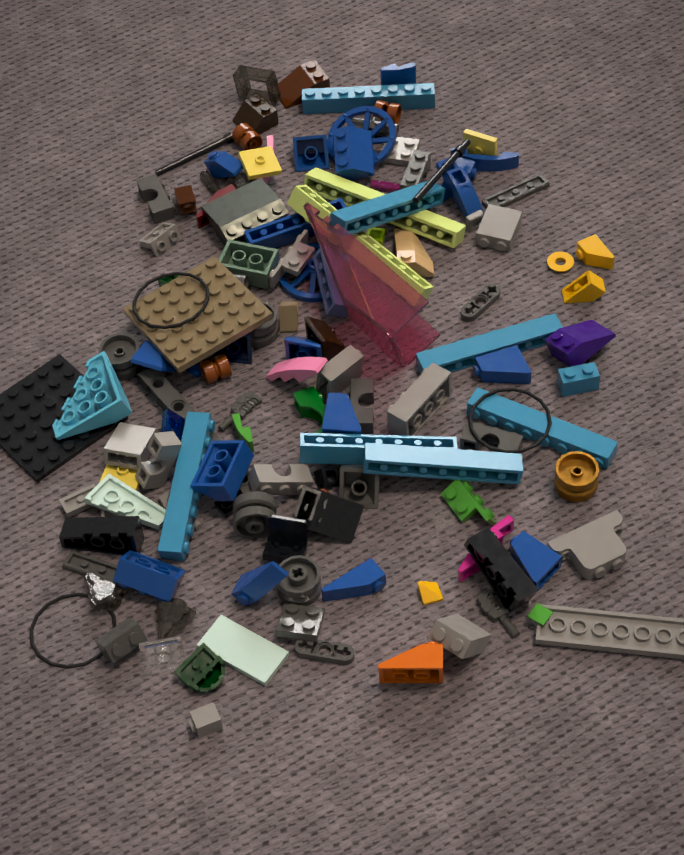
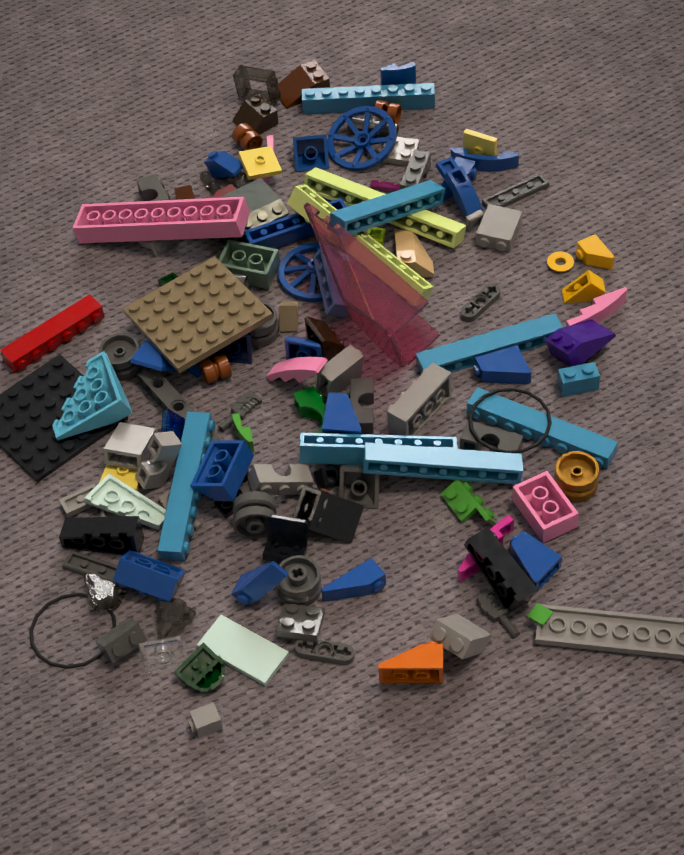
black piece [133,272,210,329] -> none
black bar [155,132,234,176] -> none
light grey bracket [268,230,315,288] -> none
blue slope [333,126,375,181] -> none
black bar [412,139,471,203] -> none
yellow slope [417,581,443,605] -> none
light grey brick [547,510,626,579] -> none
none -> red brick [0,294,105,373]
none -> bright pink brick [72,197,250,244]
none -> bright pink brick [512,471,579,543]
none -> bright pink slope [566,287,627,326]

